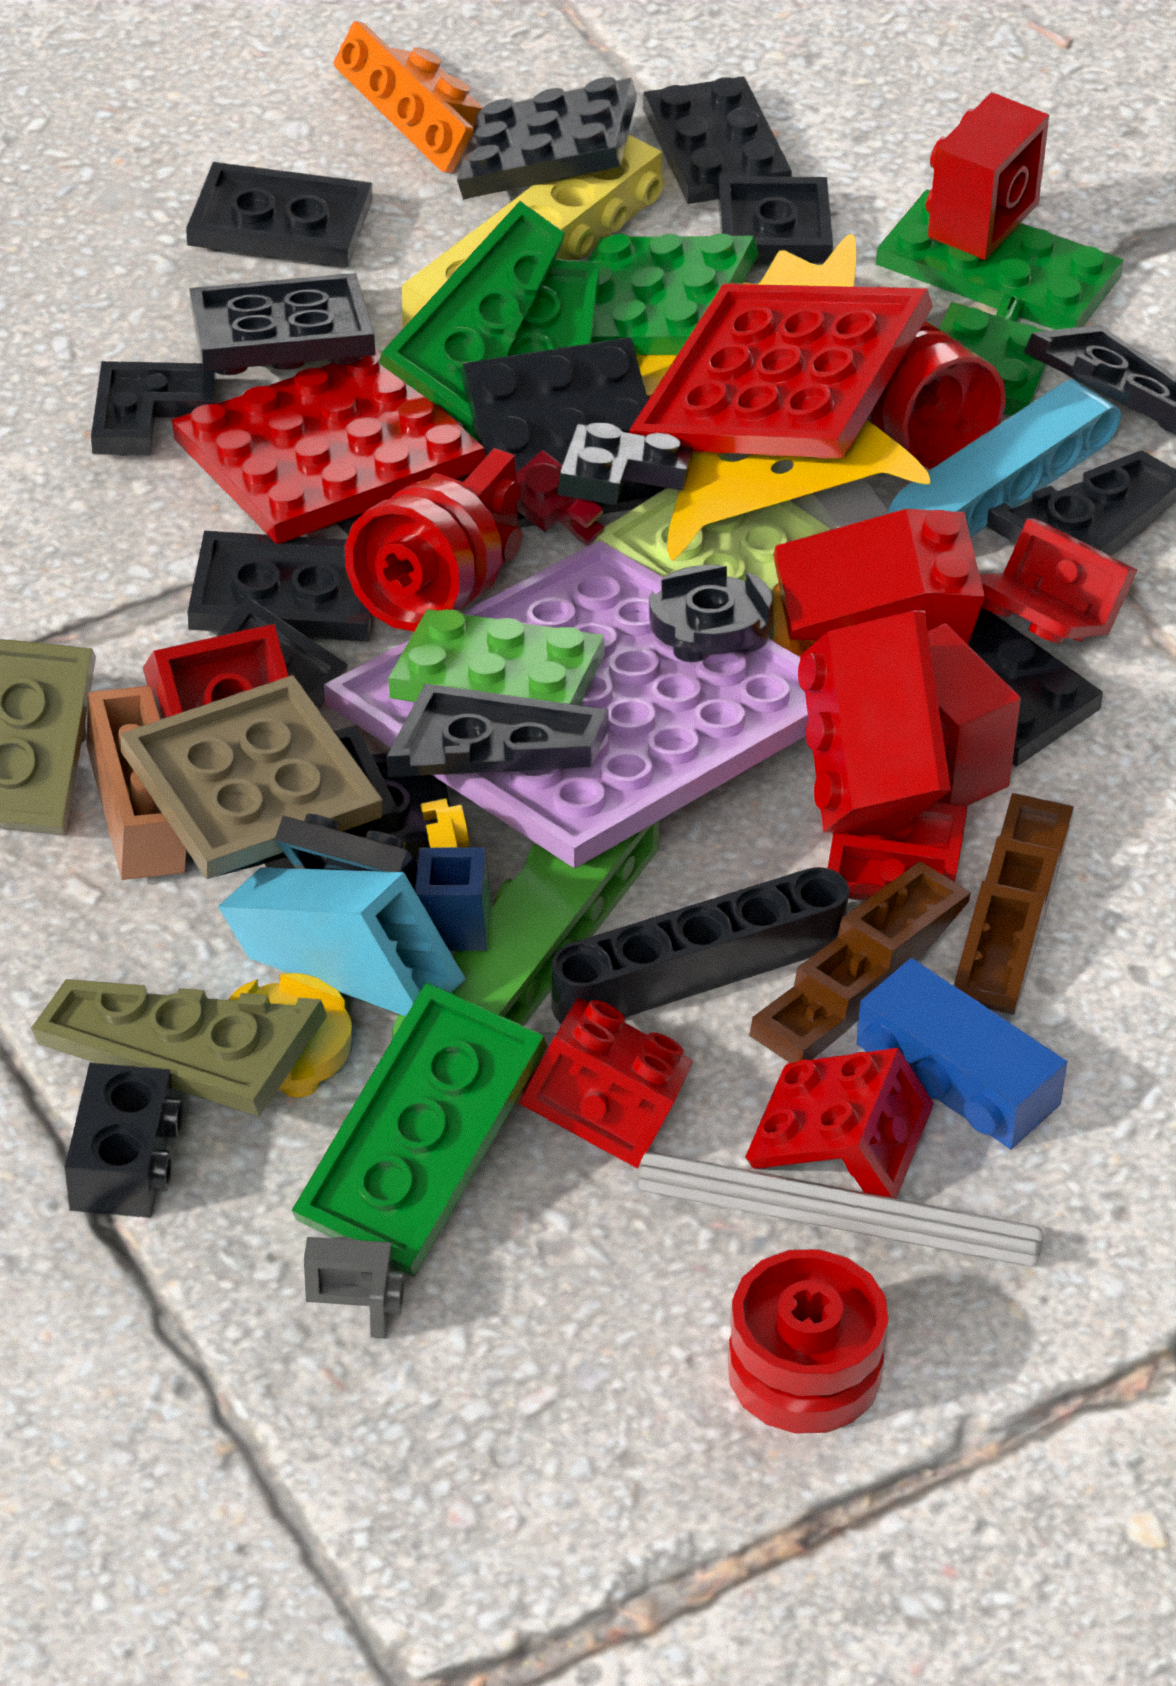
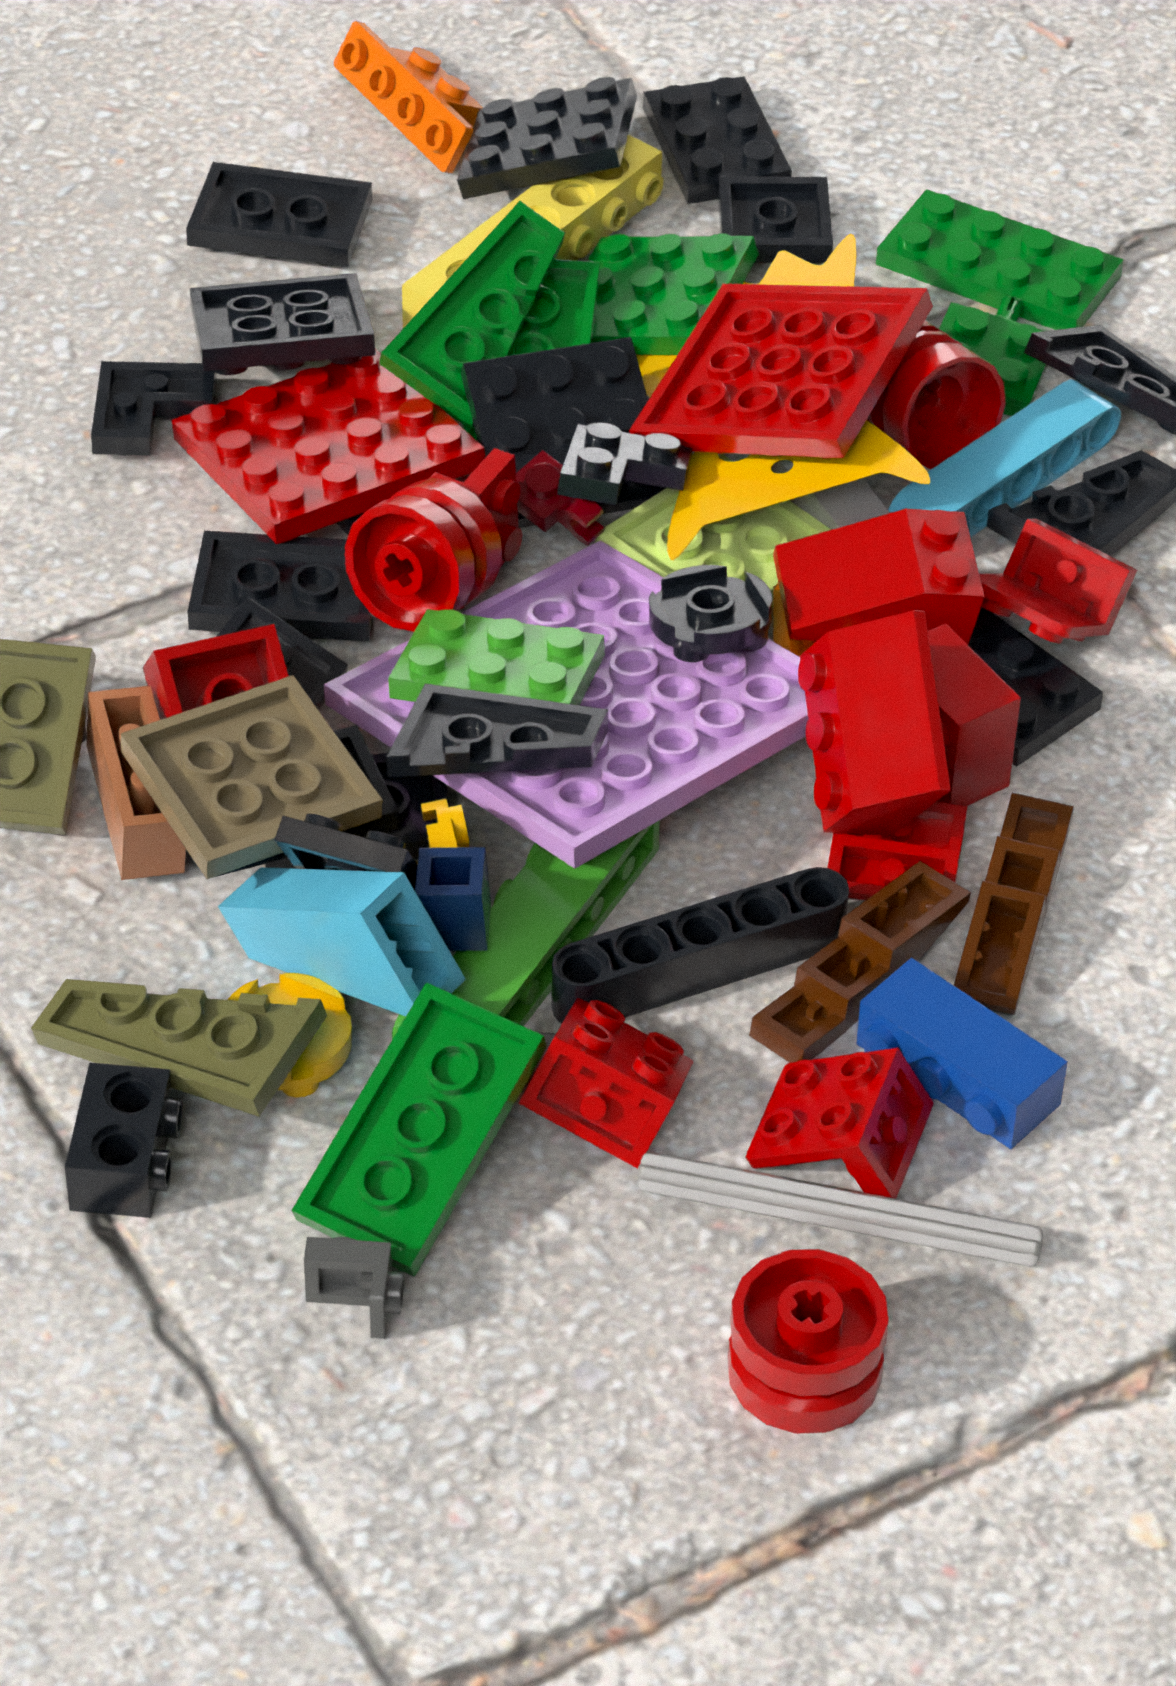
red brick [926,92,1049,260] -> none

